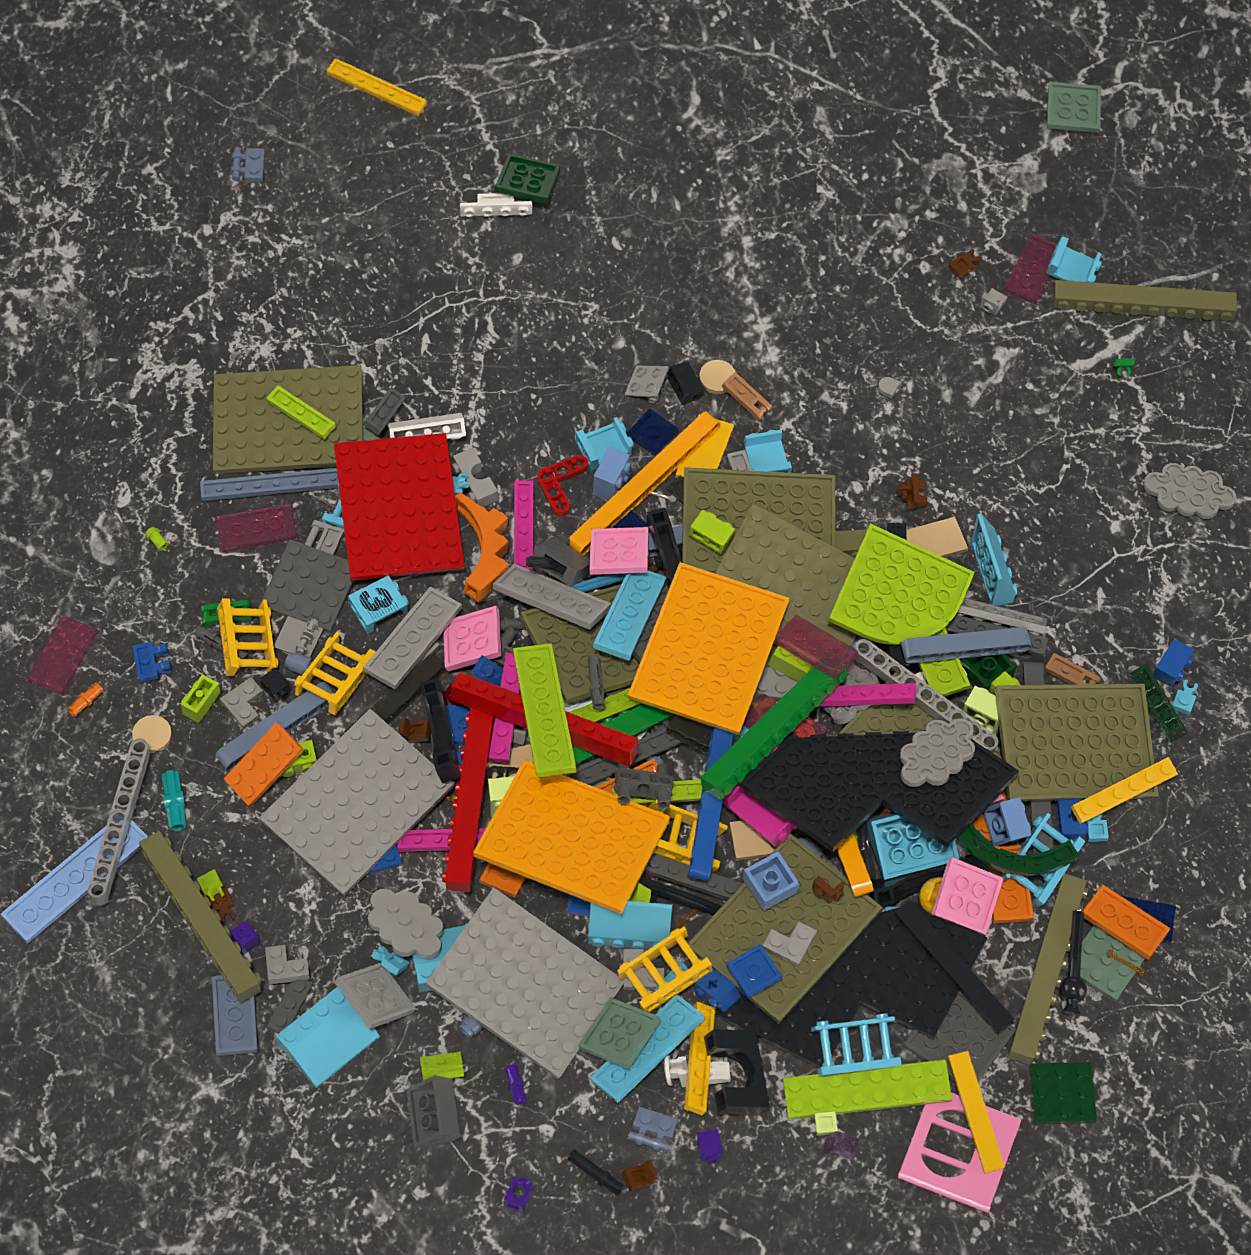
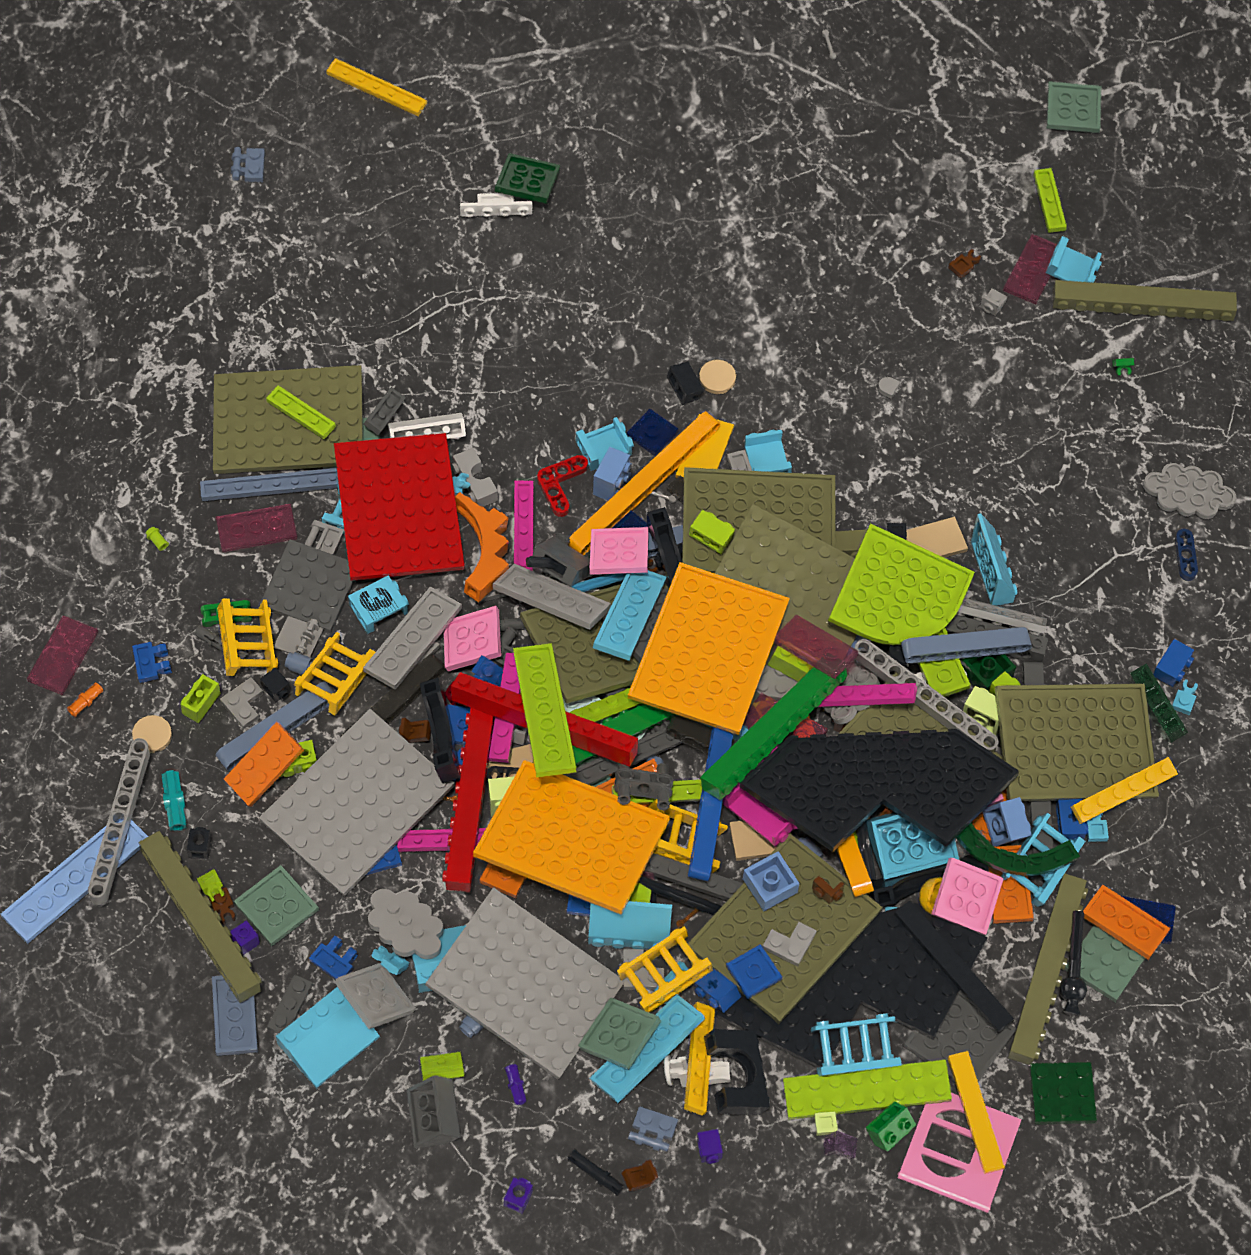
light grey plate [265,945,309,985] -> none
dark grey pin [587,655,605,710] -> none
light grey hinge [625,365,669,403] -> none
medium nougat plate [722,372,772,421] -> none
reddish brown hips [896,473,927,512] -> none
light grey plate [900,718,975,787] -> none
medium nougat plate [1044,653,1101,685] -> none
clear orange hinge [1106,950,1145,975] -> none
none -> black brick [187,827,211,860]
none -> sand green plate [234,865,319,946]
none -> blue plate [309,936,358,980]
none -> green brick [866,1101,916,1152]
none -> lime plate [1033,168,1067,233]
none -> dark blue beam [1175,529,1198,581]

